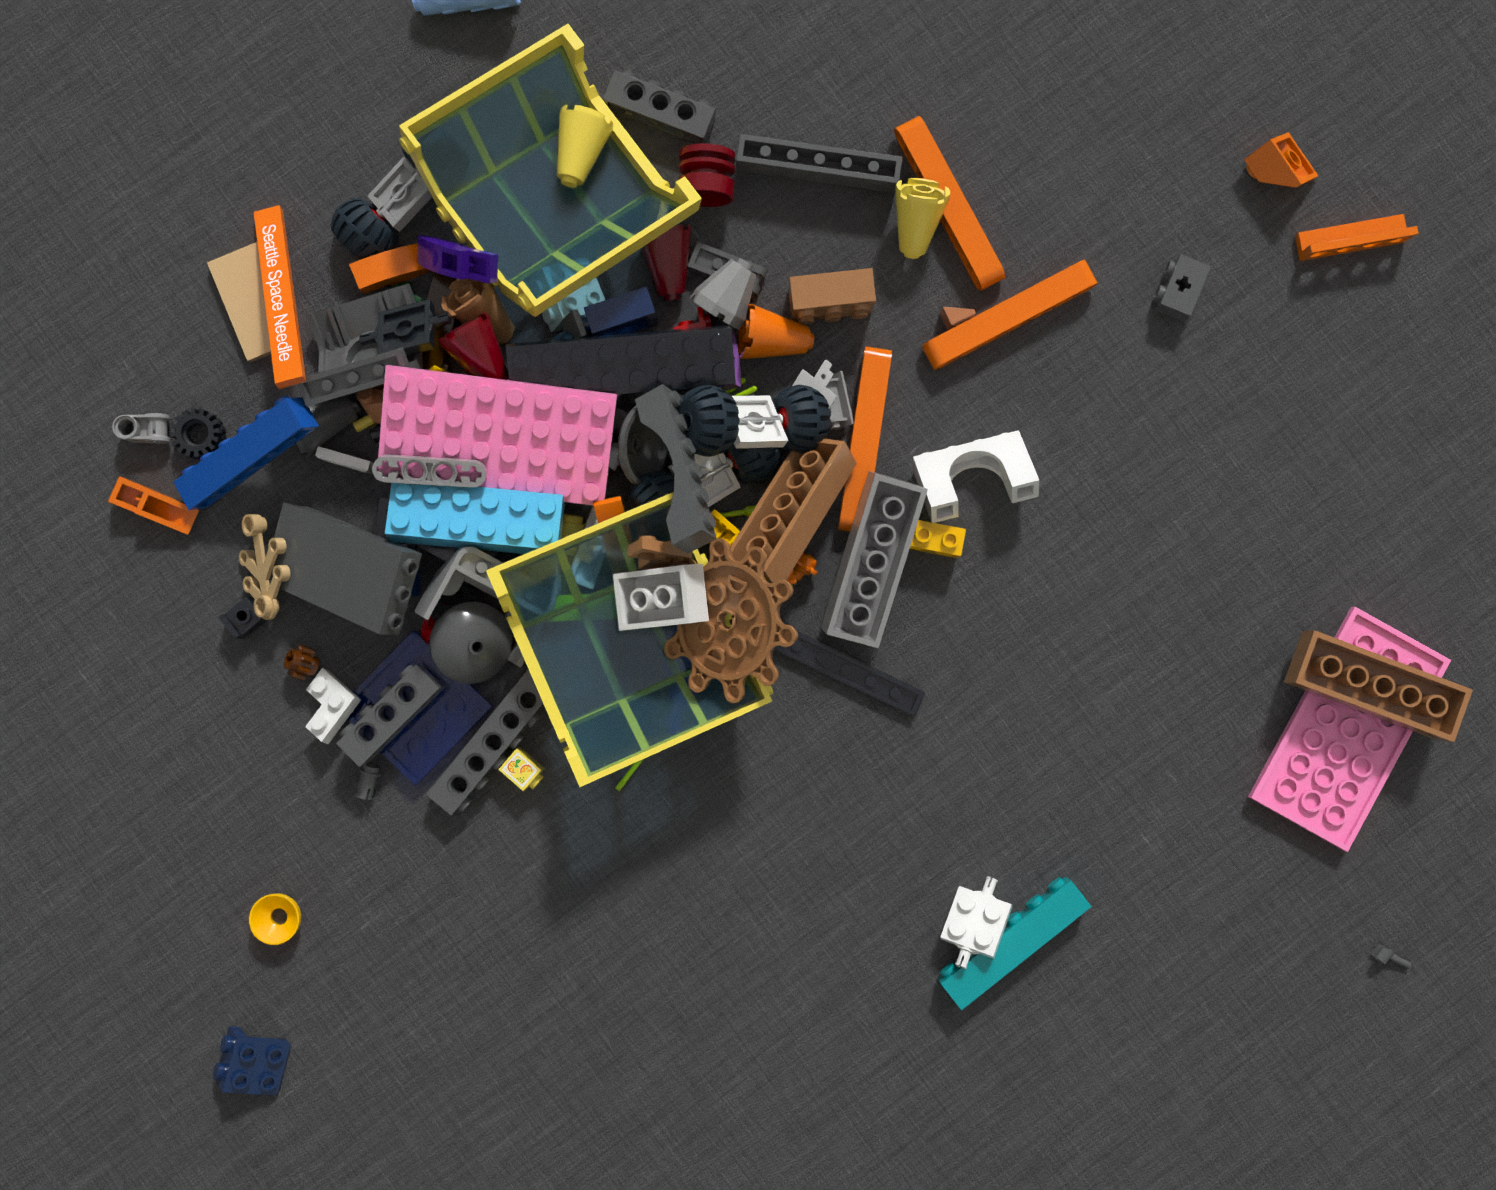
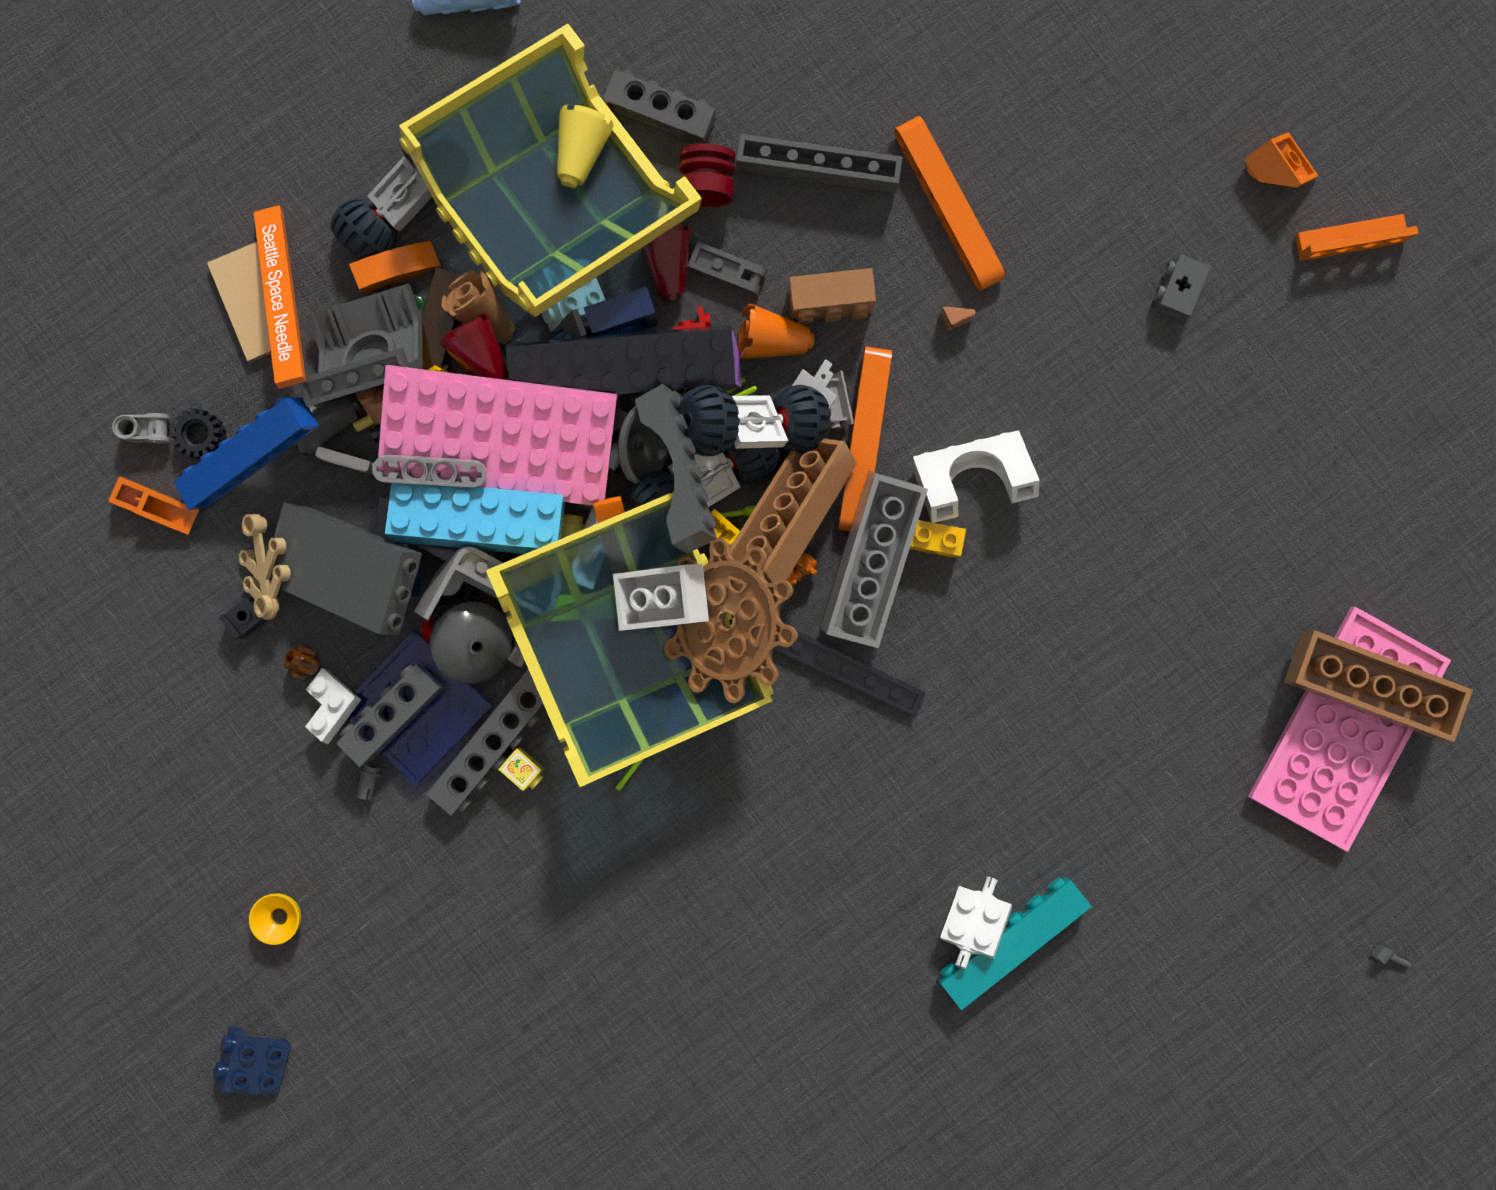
black plate [359,299,452,356] -> none
dark purple slope [417,235,498,283] -> none
medium nougat plate [628,536,692,570] -> none
light grey cone [690,258,756,330] -> none
light yellow cone [895,178,951,259] -> none
orange beam [921,260,1098,370] -> none

